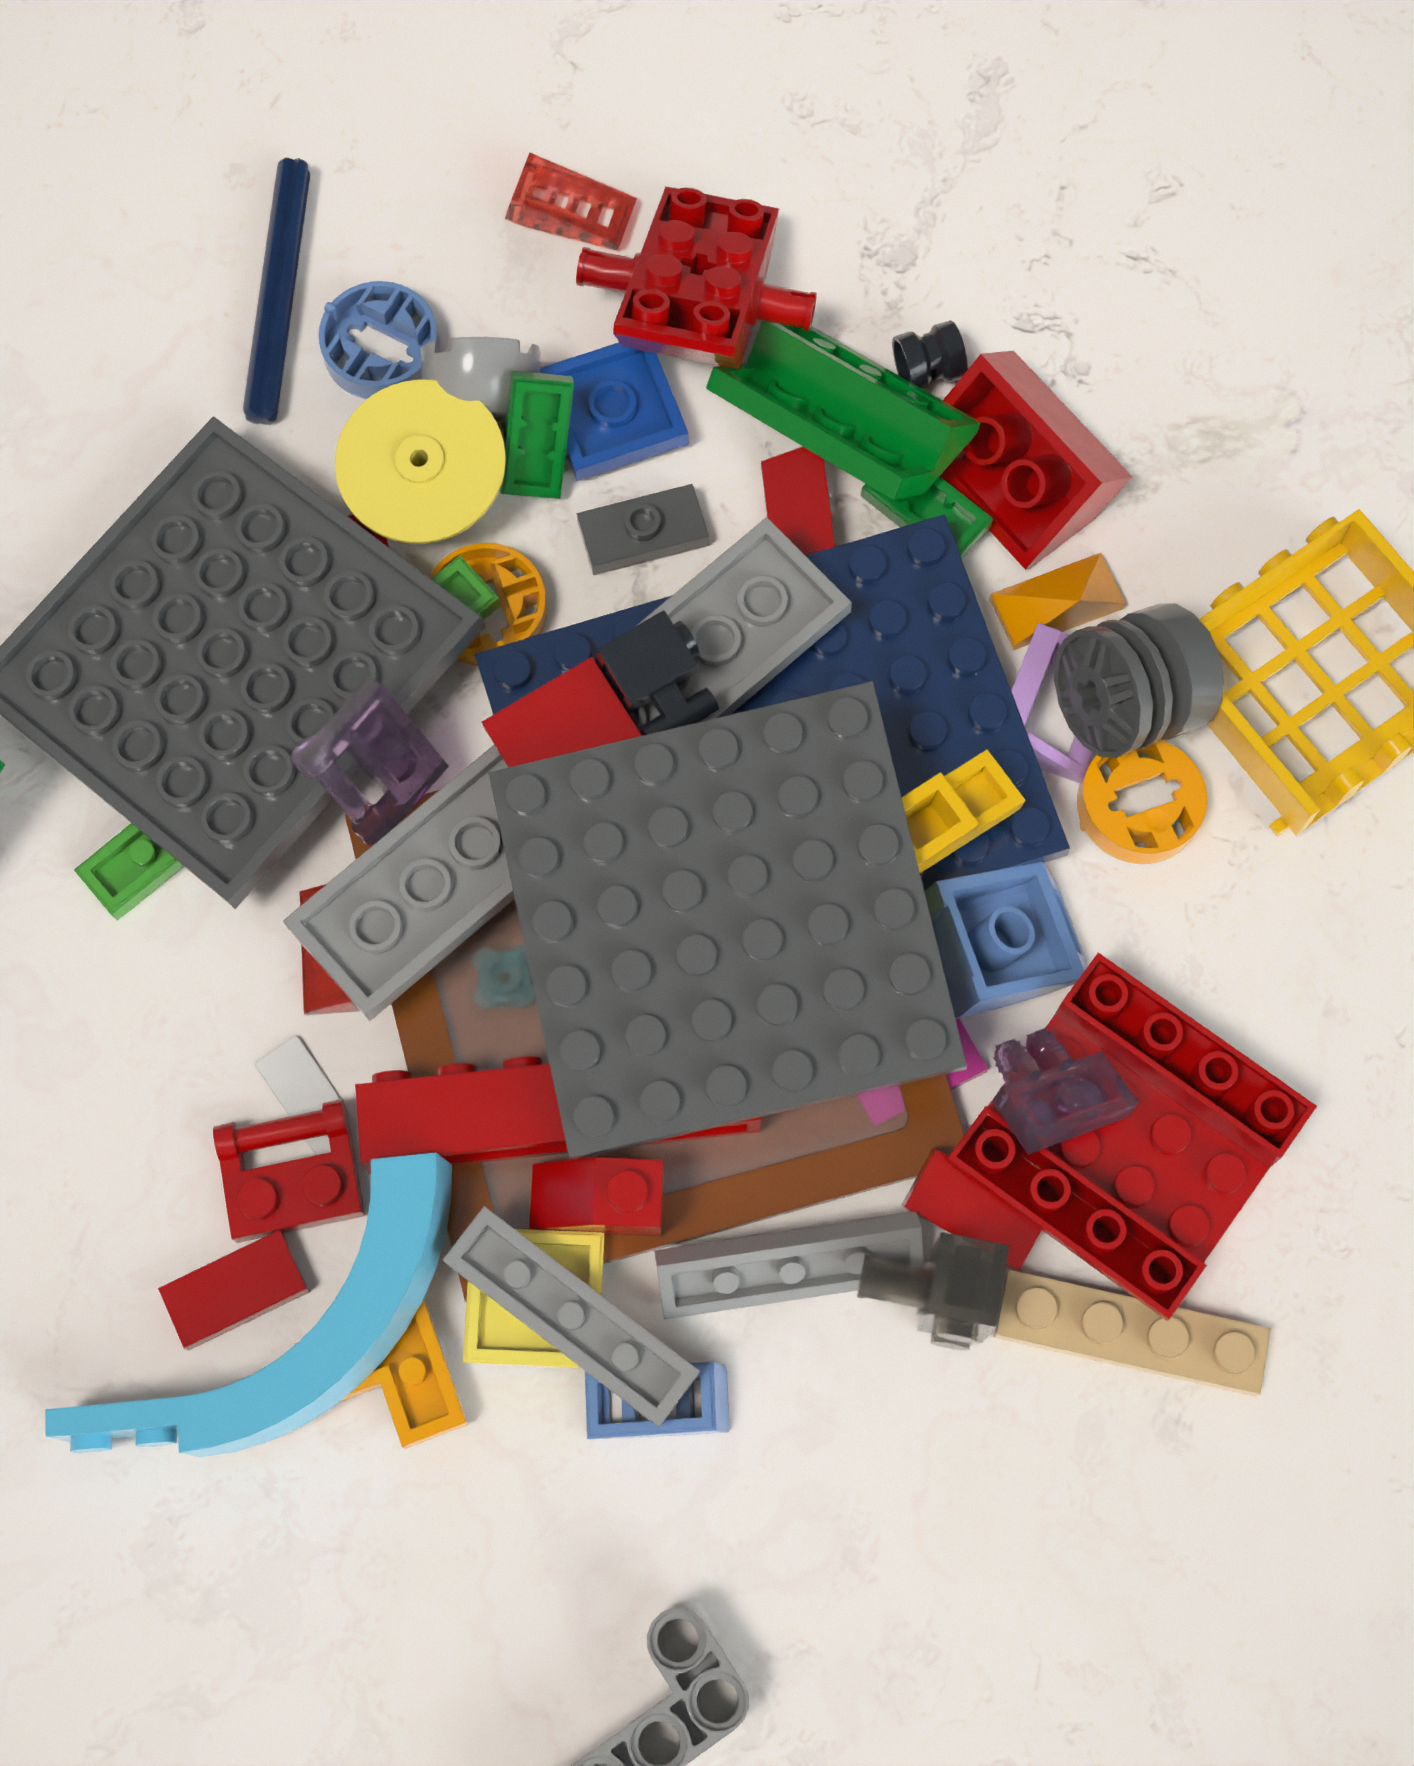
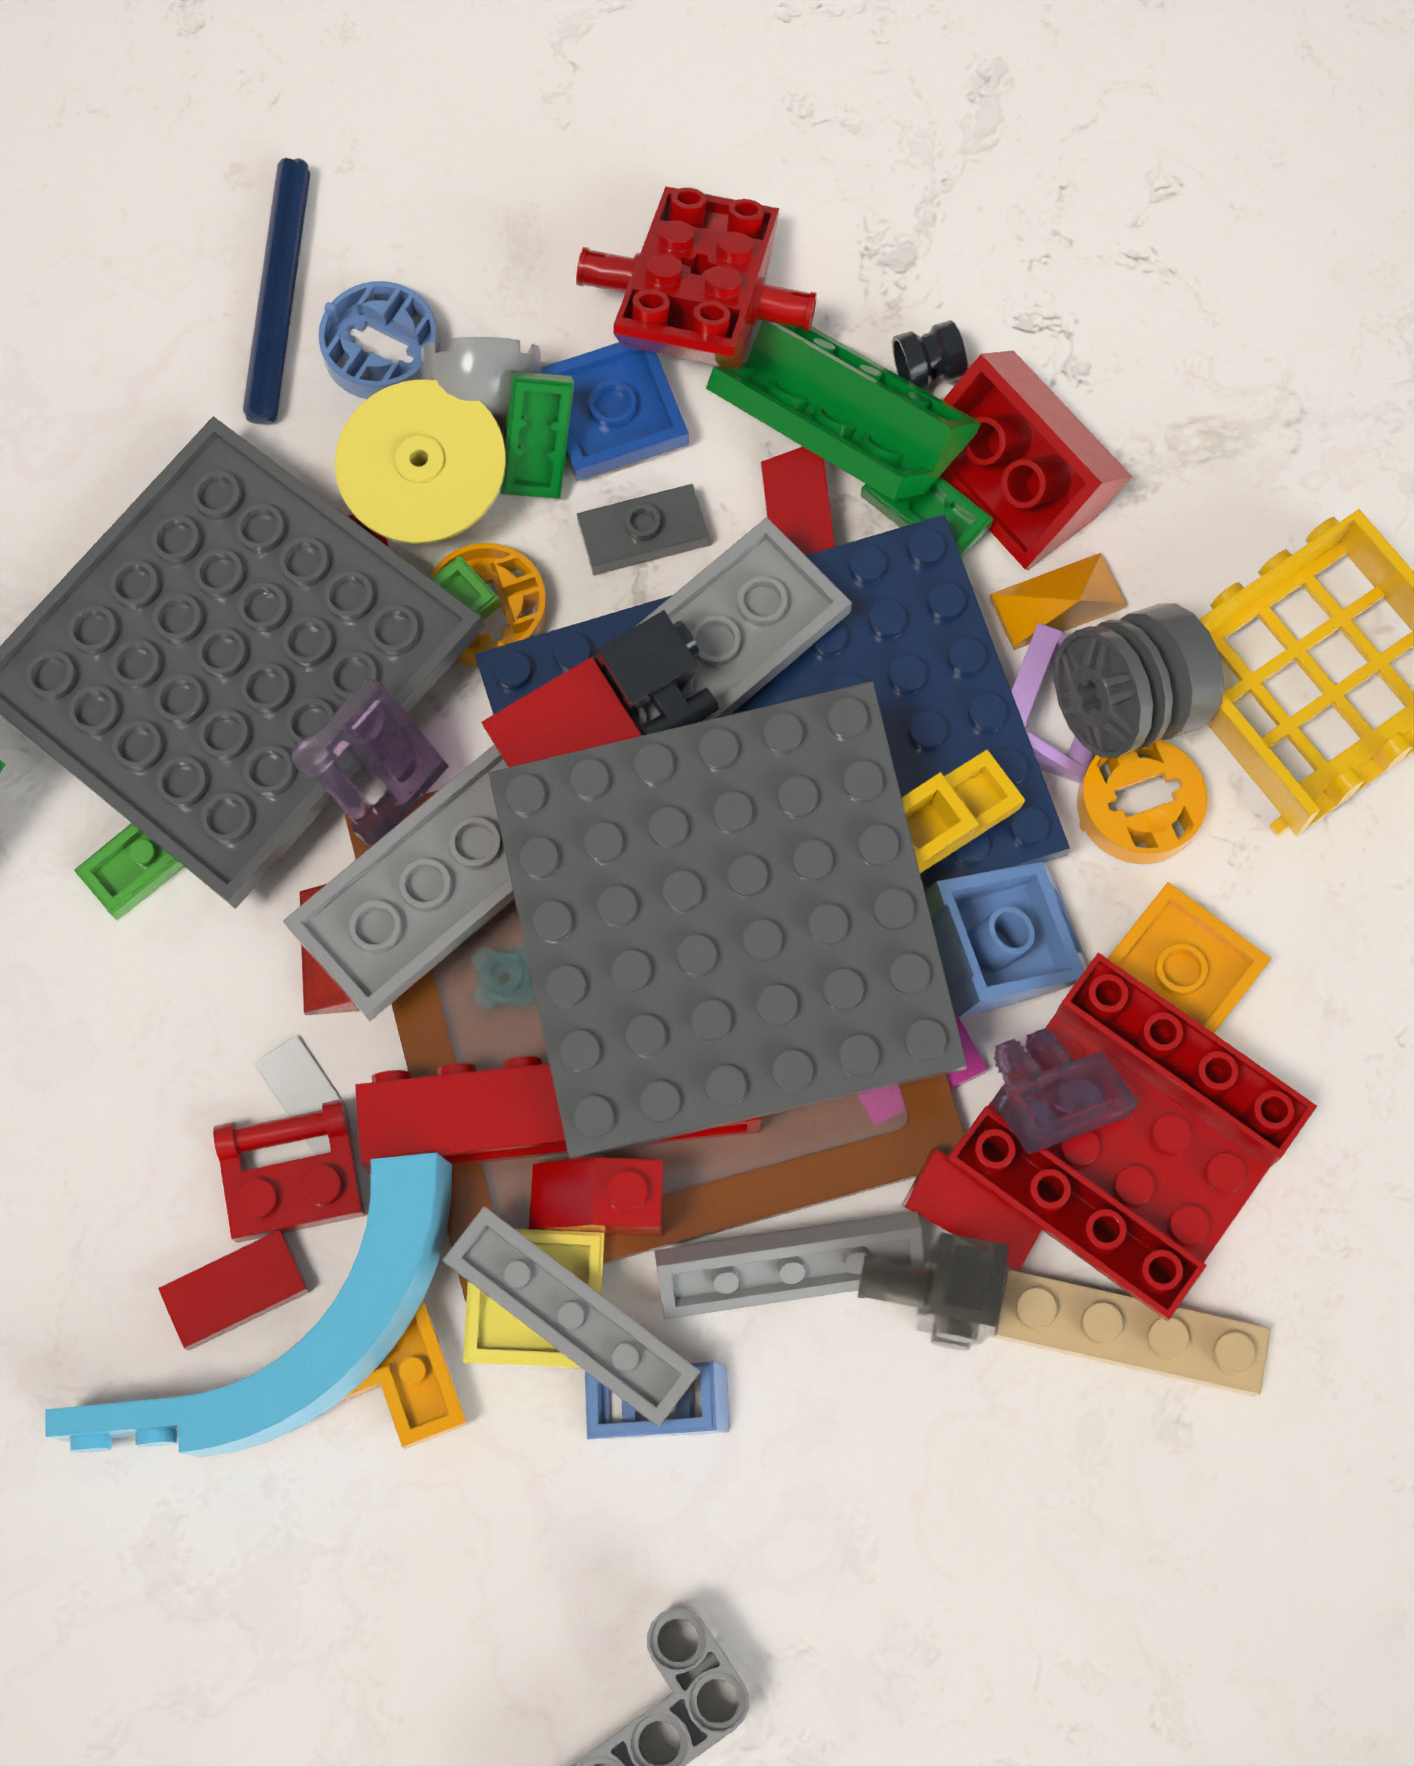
clear red slope [504,152,637,251] -> none
none -> light orange plate [1107,882,1272,1033]

